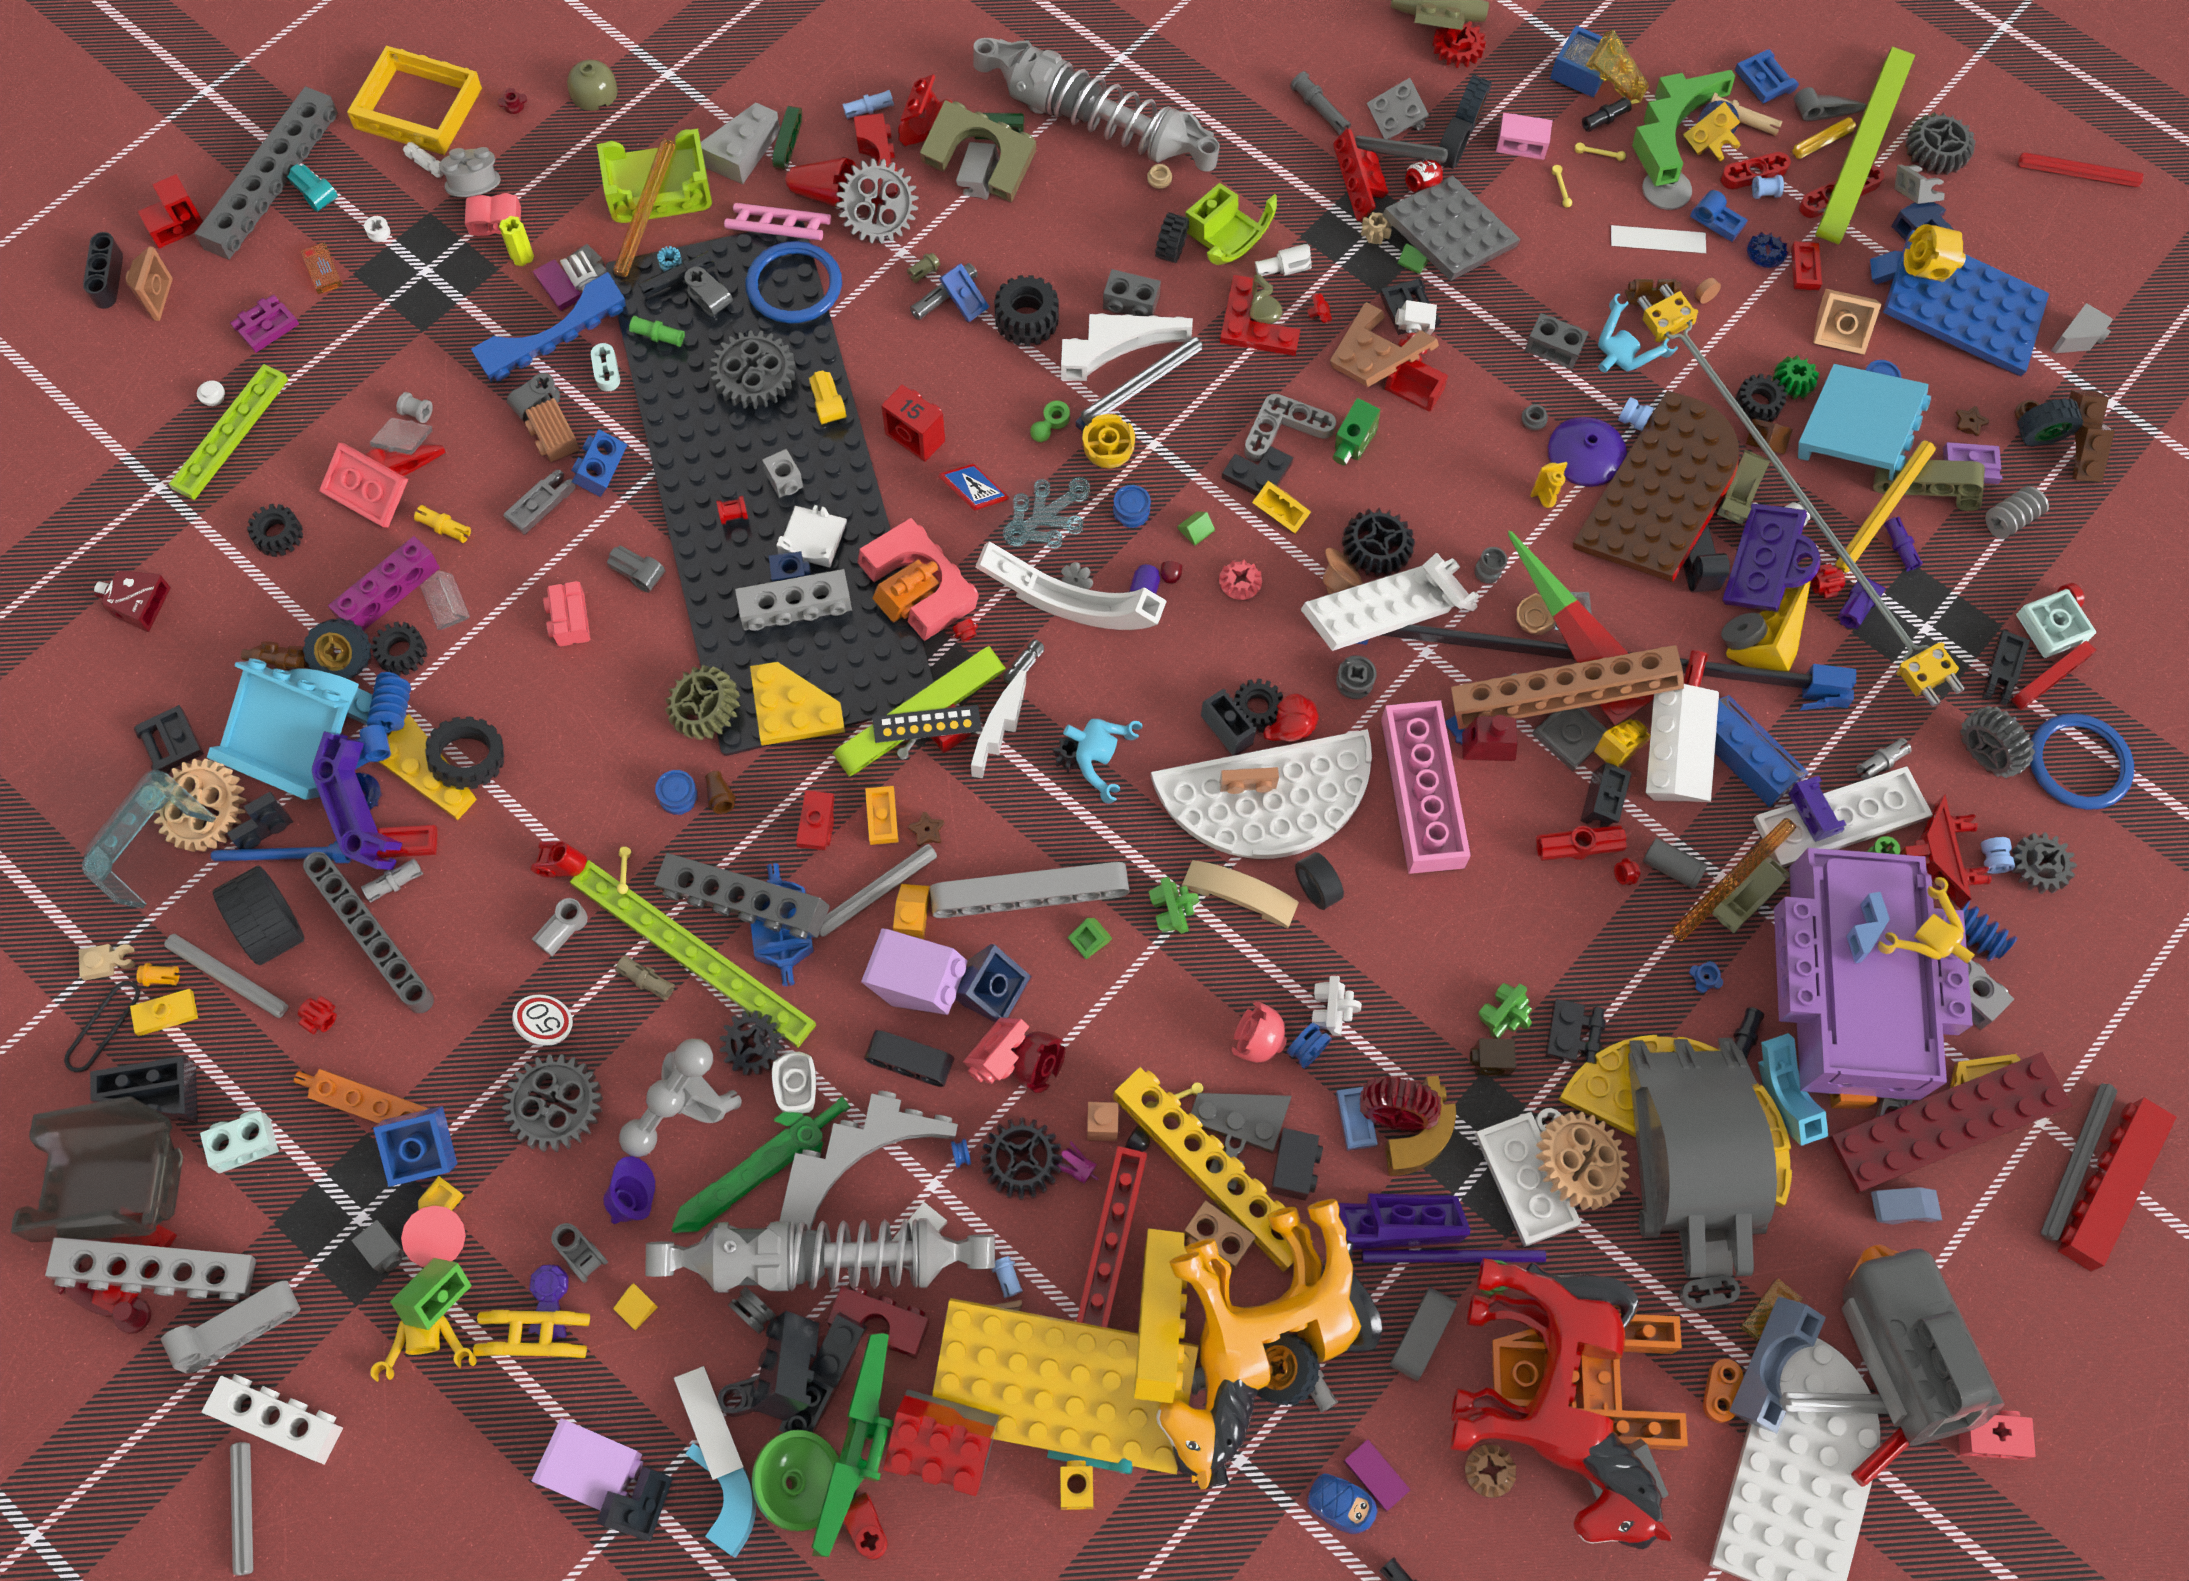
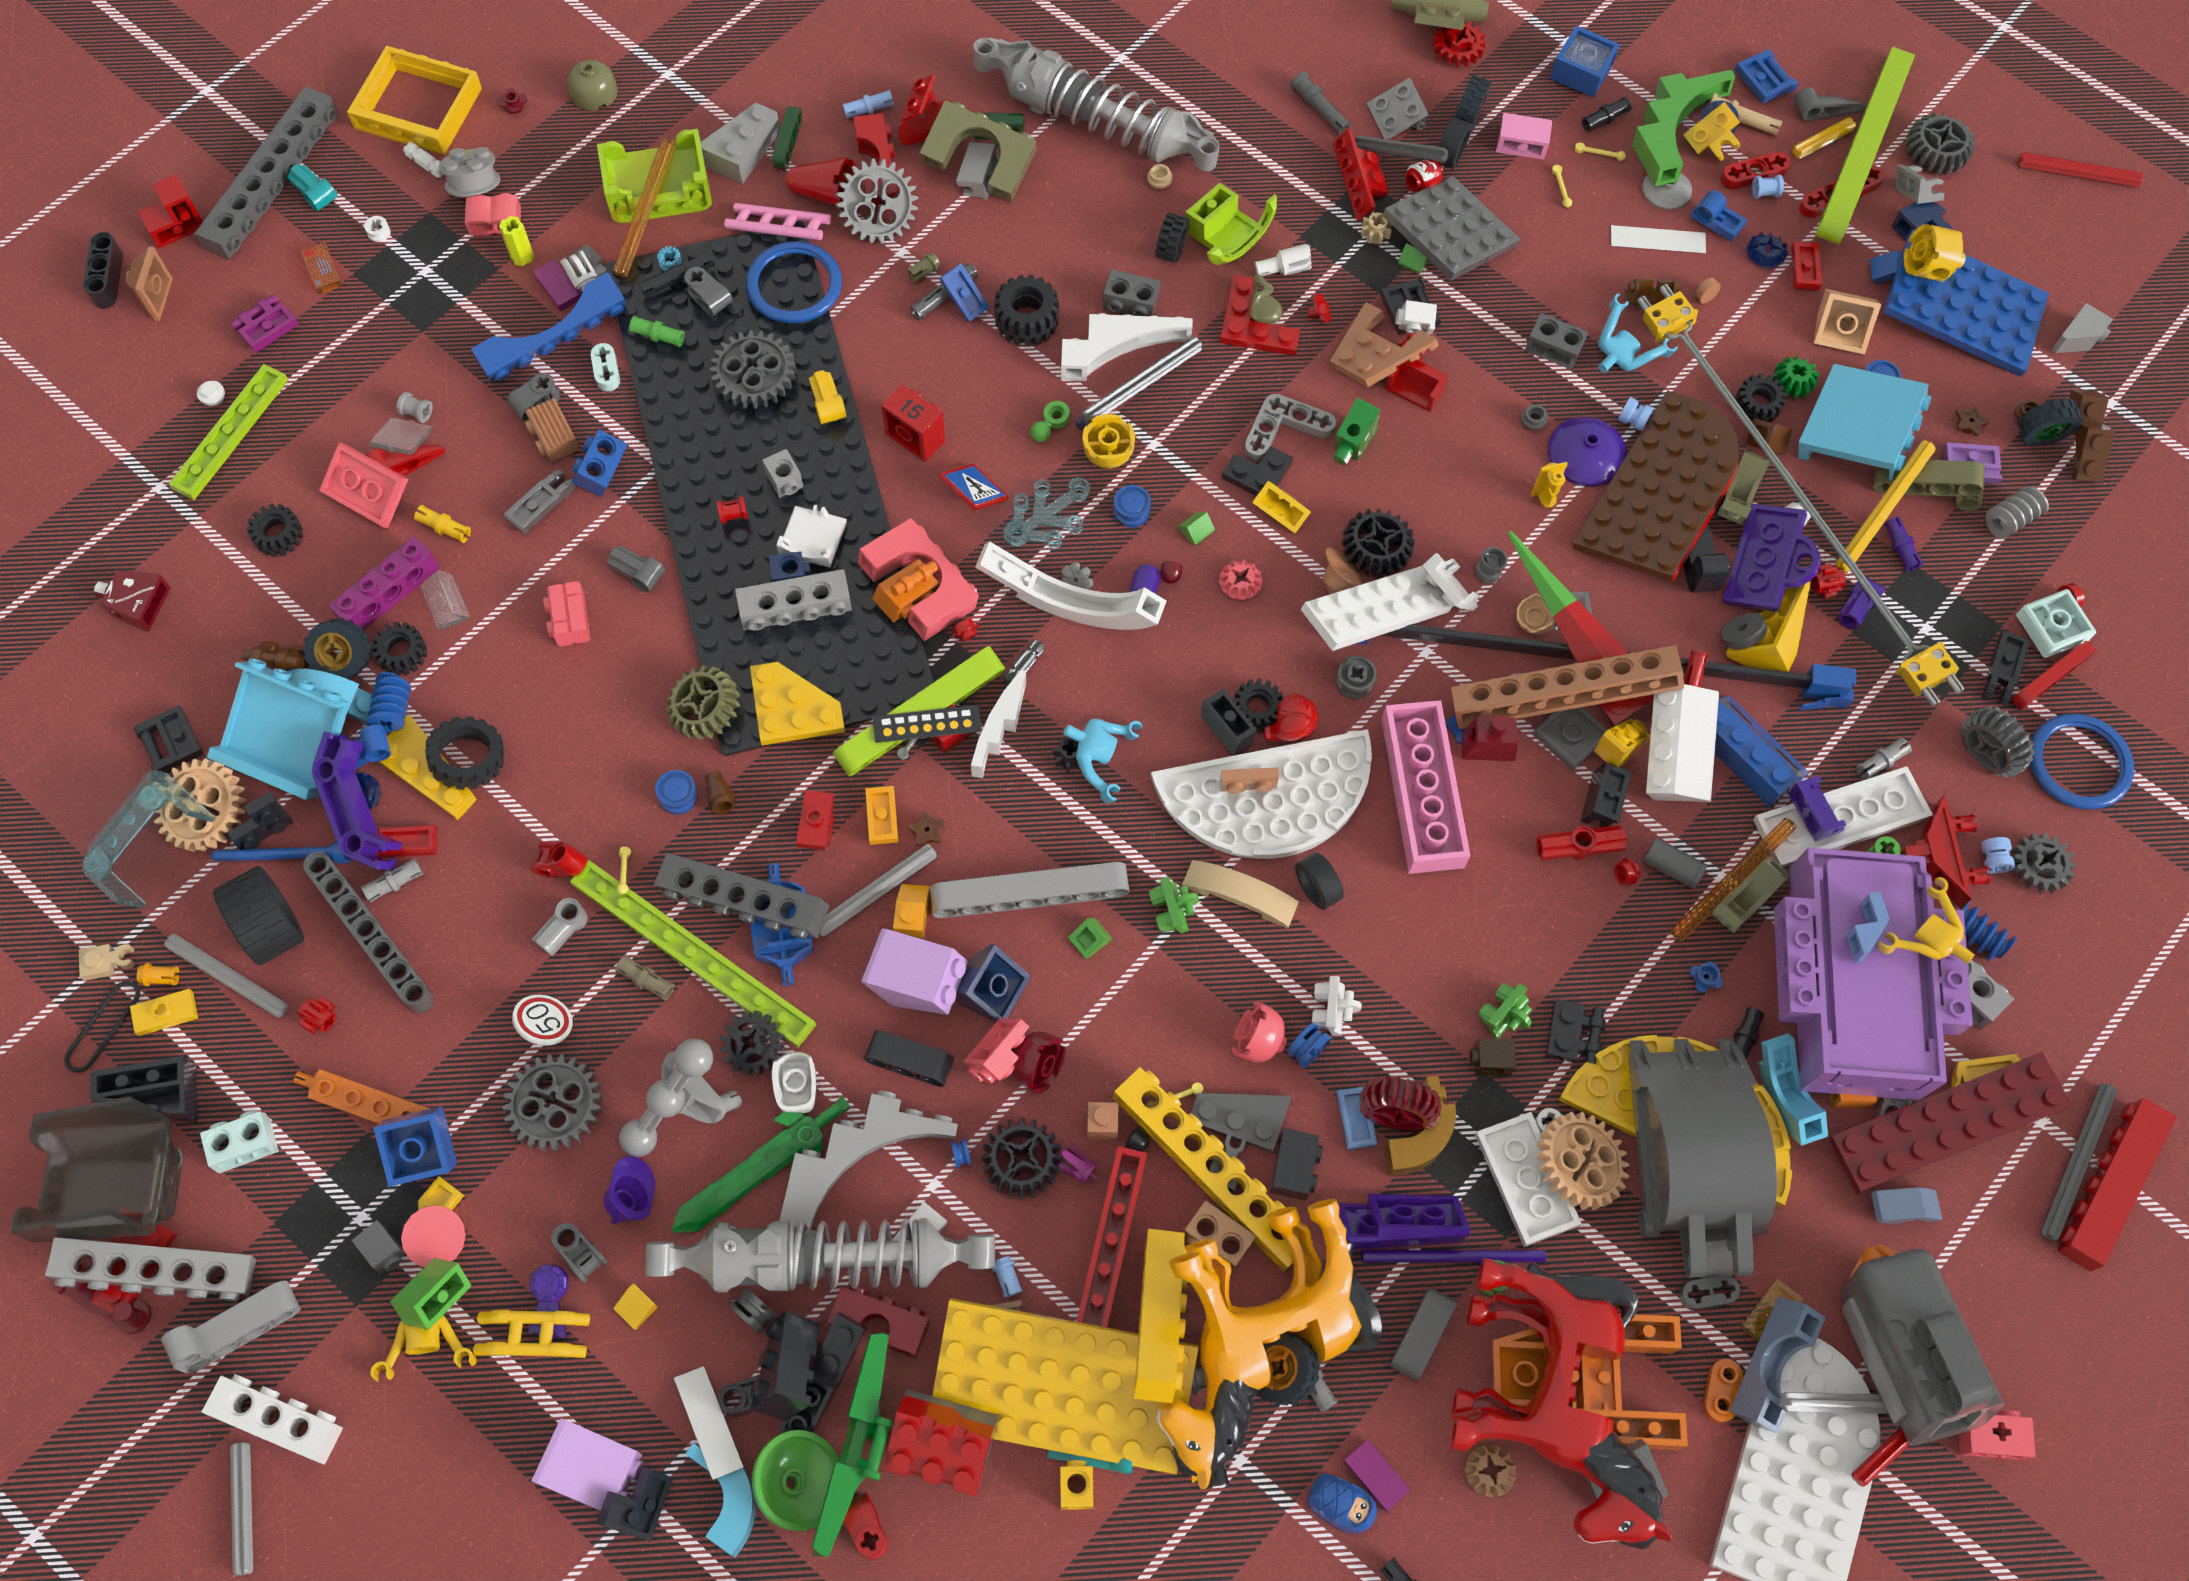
clear yellow wing [1586,29,1650,104] -> none

